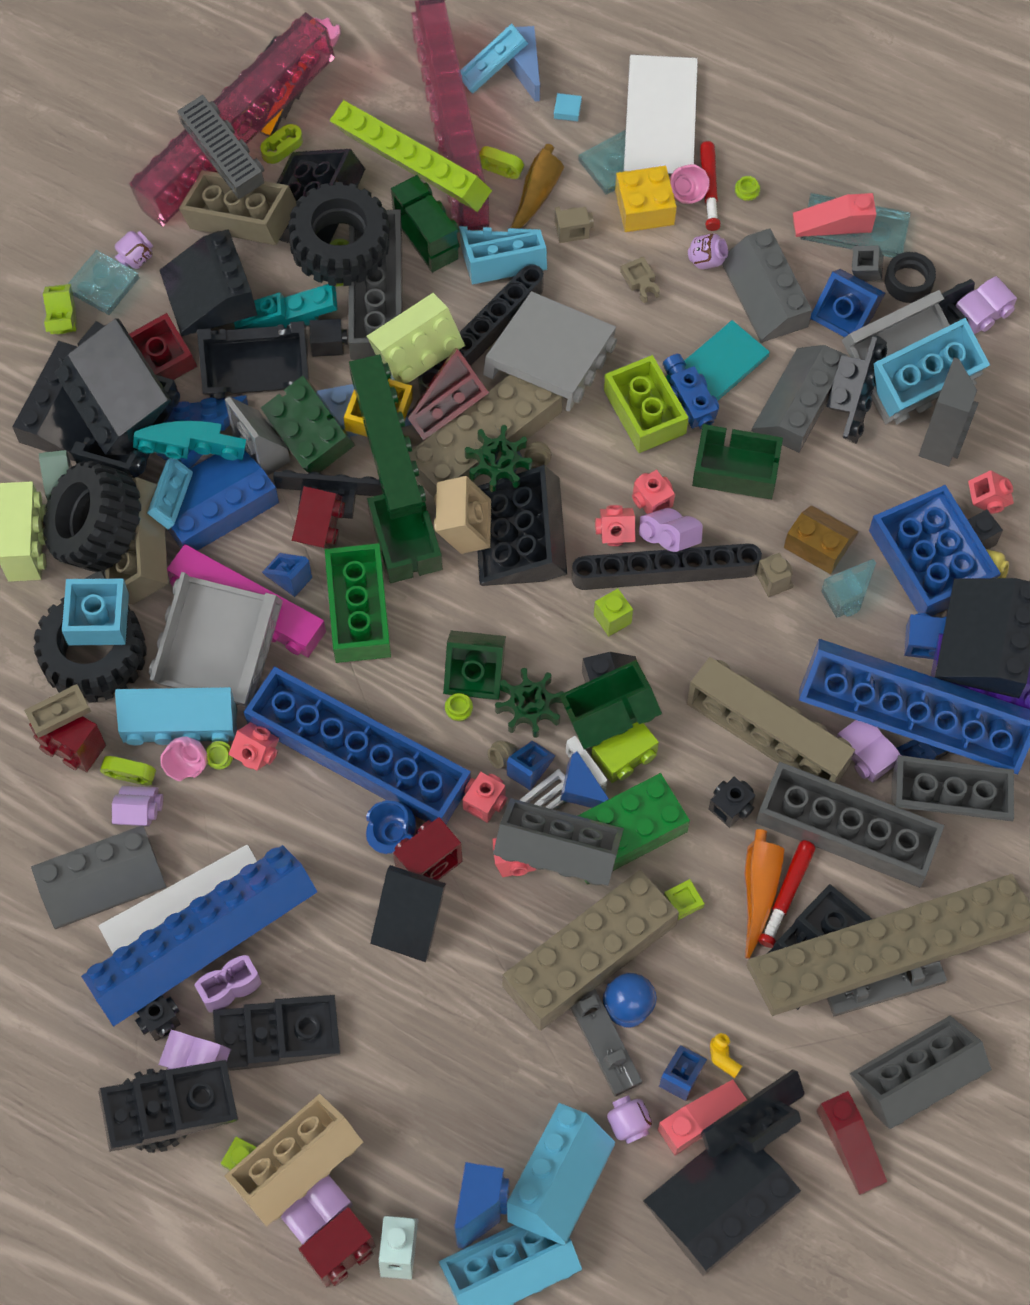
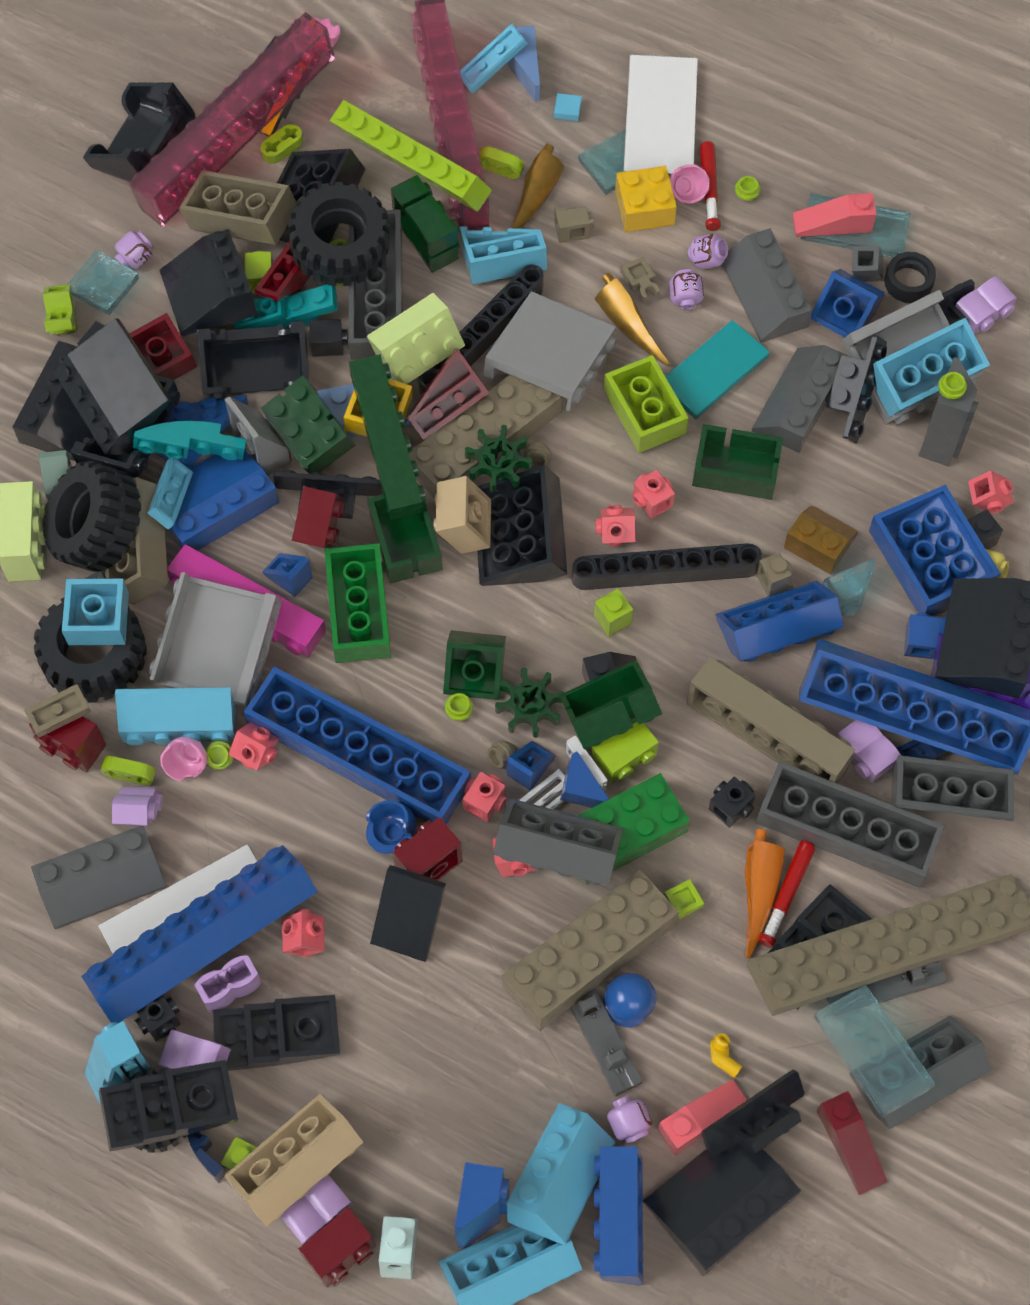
dark grey brick [177,94,265,199] -> none
lavender brick [639,508,703,552] -> none
blue slope [659,1045,707,1101] -> none
blue brick [662,354,719,429] -> none
none -> black windscreen [83,82,196,188]
none -> medium azure wedge [84,1021,152,1105]
none -> dark blue slope [187,1132,227,1183]
none -> lime brick [245,251,273,293]
none -> dark red slope [254,241,311,301]
none -> coral brick [282,909,325,957]
none -> blue slope [594,1147,643,1285]
none -> piece [595,273,671,366]
none -> lavender head [669,269,704,310]
none -> blue slope [715,580,844,661]
none -> clear light blue tile [814,985,935,1117]
none -> lime plate [938,372,967,399]

